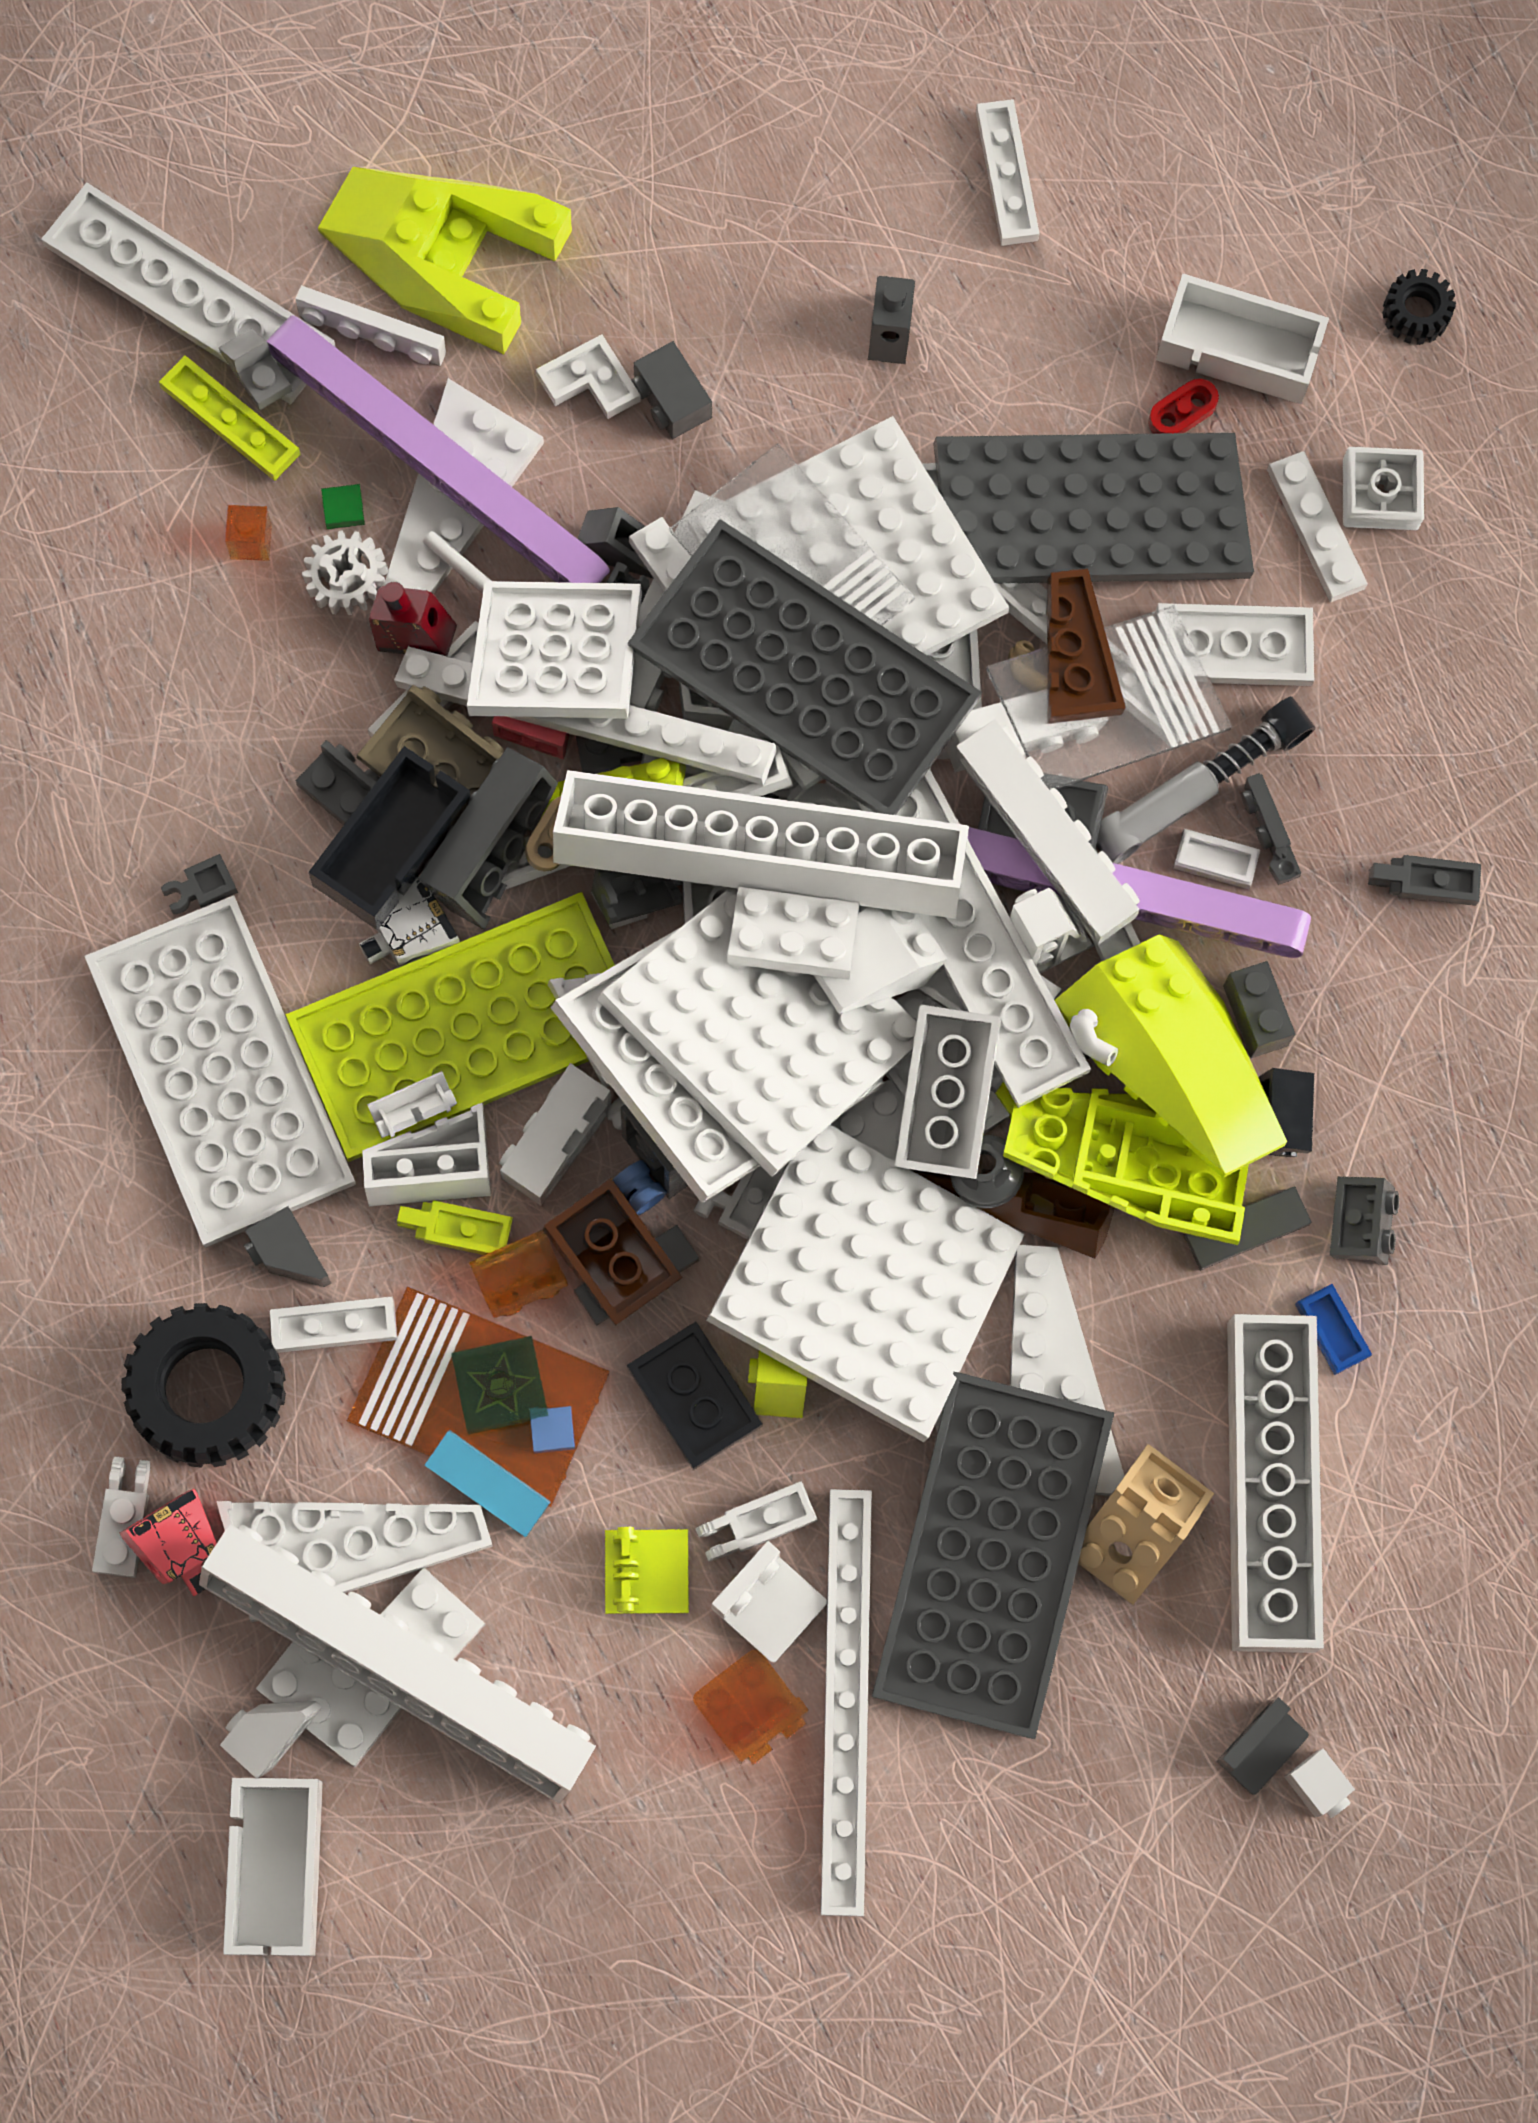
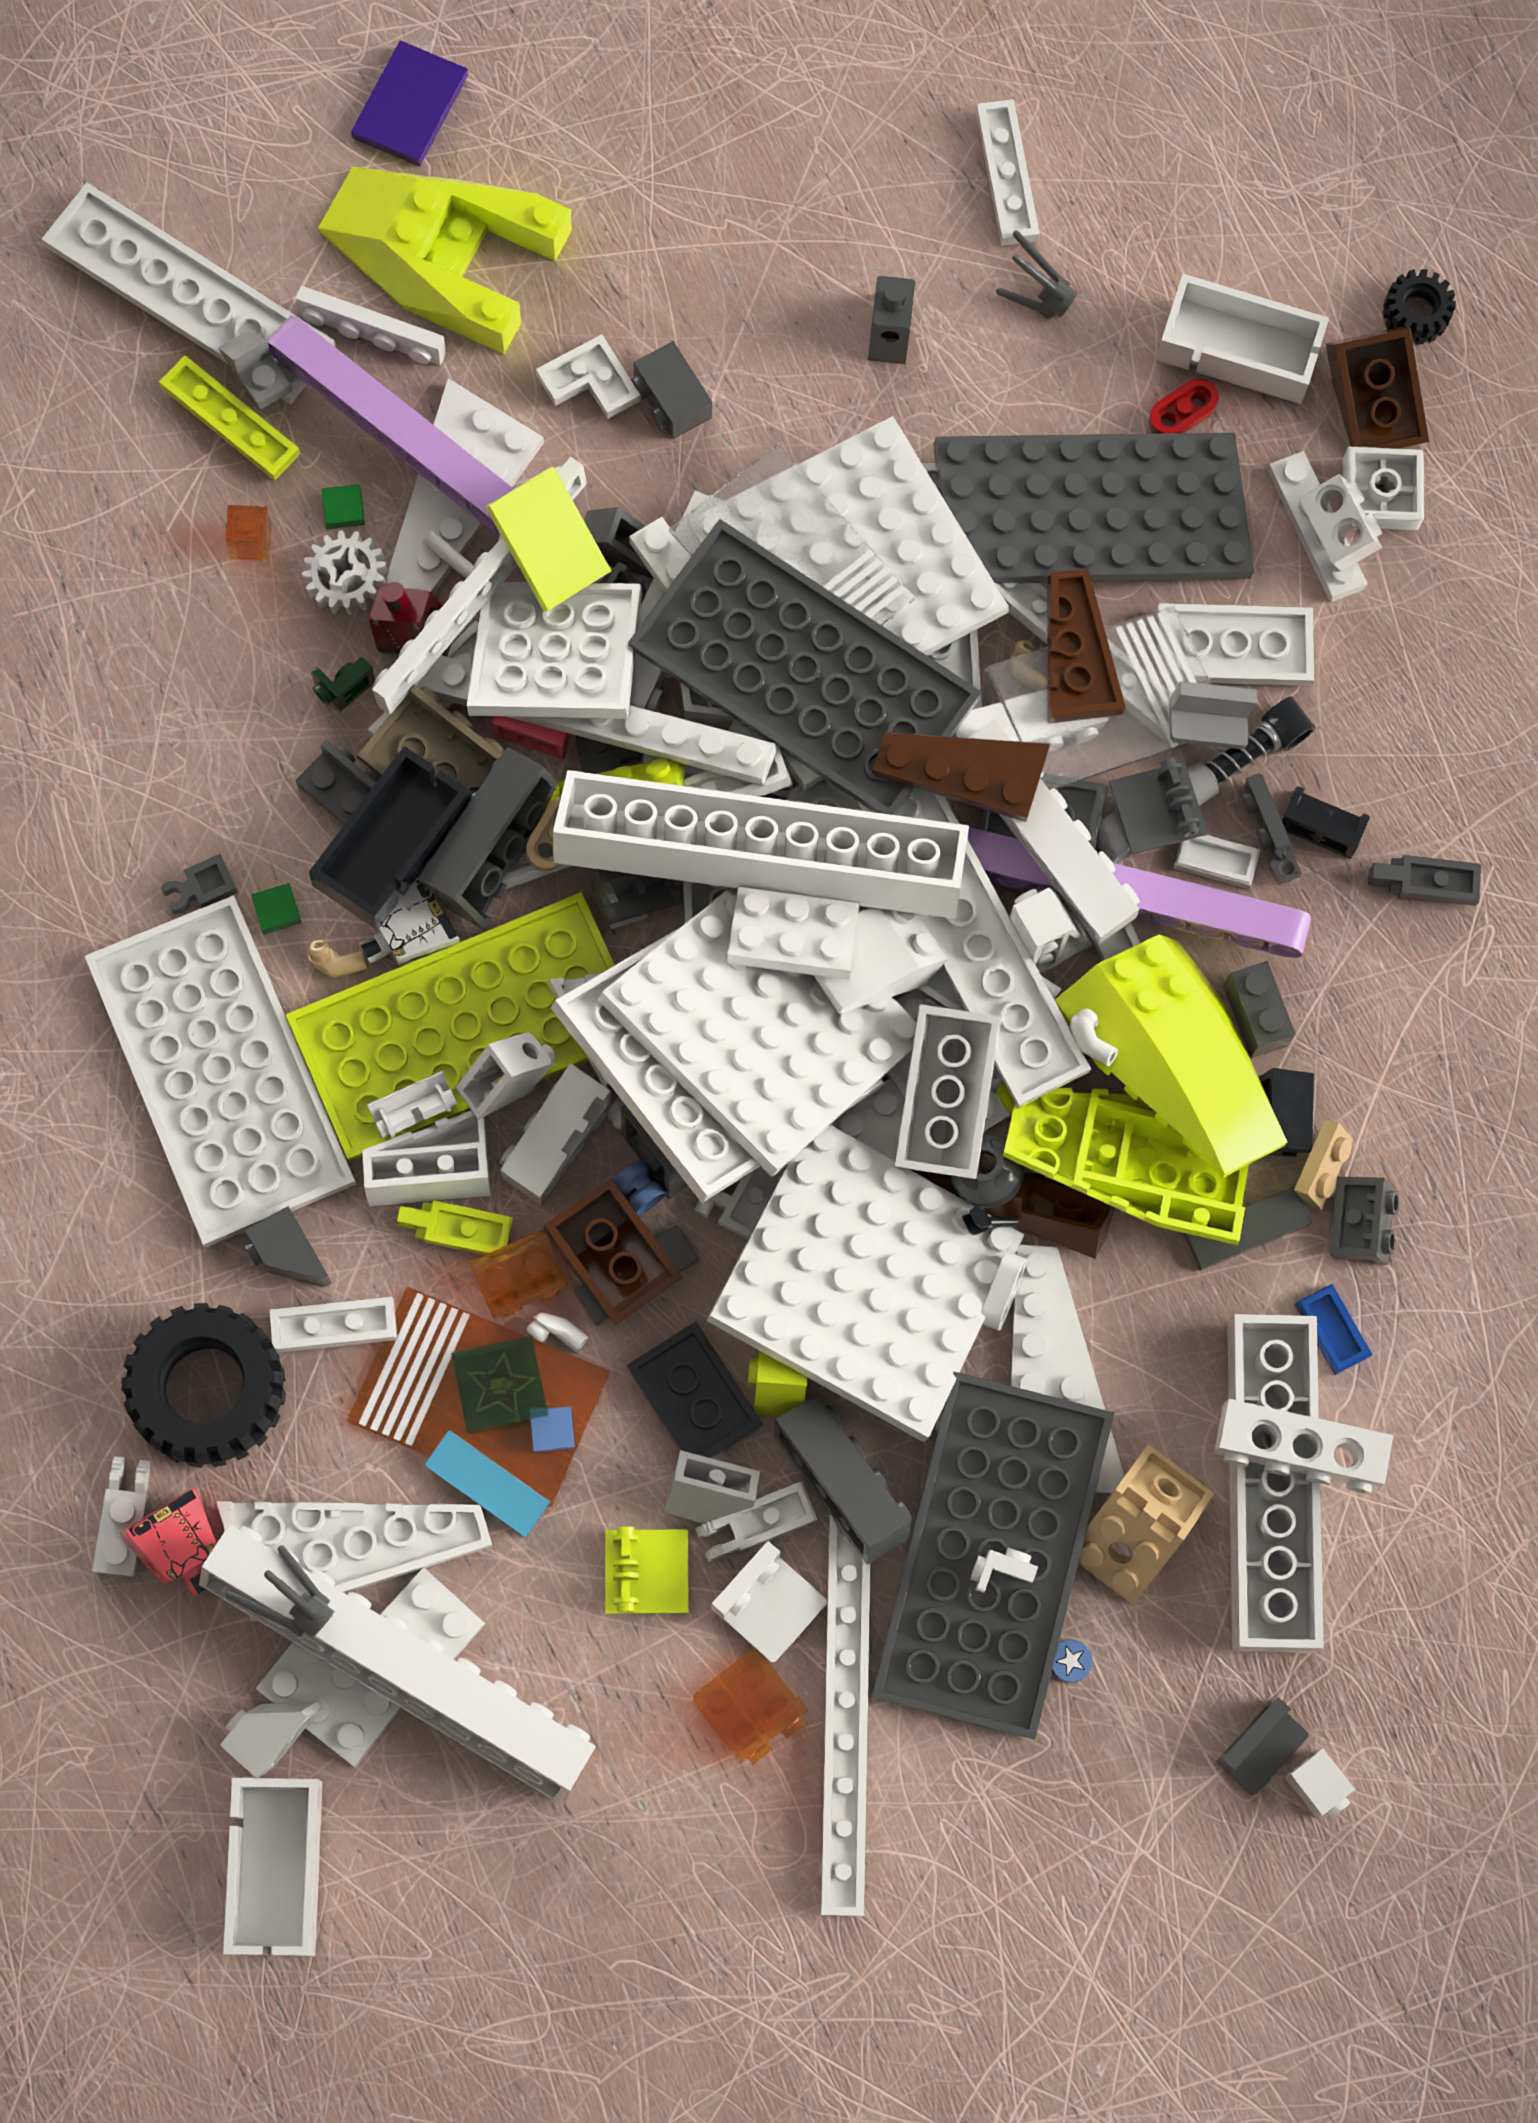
none -> dark grey plant [225,1545,335,1638]
none -> green tile [251,883,302,935]
none -> tan arm [308,940,367,978]
none -> dark green bracket [311,656,375,712]
none -> dark purple tile [351,40,468,167]
none -> white plate [372,457,587,715]
none -> white torso [456,1032,555,1119]
none -> neon yellow tile [485,467,611,611]
none -> white arm [527,1312,589,1353]
none -> light grey slope [663,1450,760,1523]
none -> dark grey brick [774,1395,912,1565]
none -> reddish brown wing [872,732,1050,822]
none -> black hand [962,1205,1019,1235]
none -> white bracket [970,1548,1038,1593]
none -> white beam [981,1251,1027,1331]
none -> dark grey plant [996,230,1077,318]
none -> medium blue tile [1052,1640,1092,1683]
none -> dark grey hinge [1109,757,1208,855]
none -> light grey panel [1169,681,1257,749]
none -> white brick [1214,1399,1393,1494]
none -> black hinge [1282,785,1370,859]
none -> tan plate [1294,1119,1353,1210]
none -> white brick [1299,474,1382,571]
none -> reddish brown slope [1326,327,1429,449]

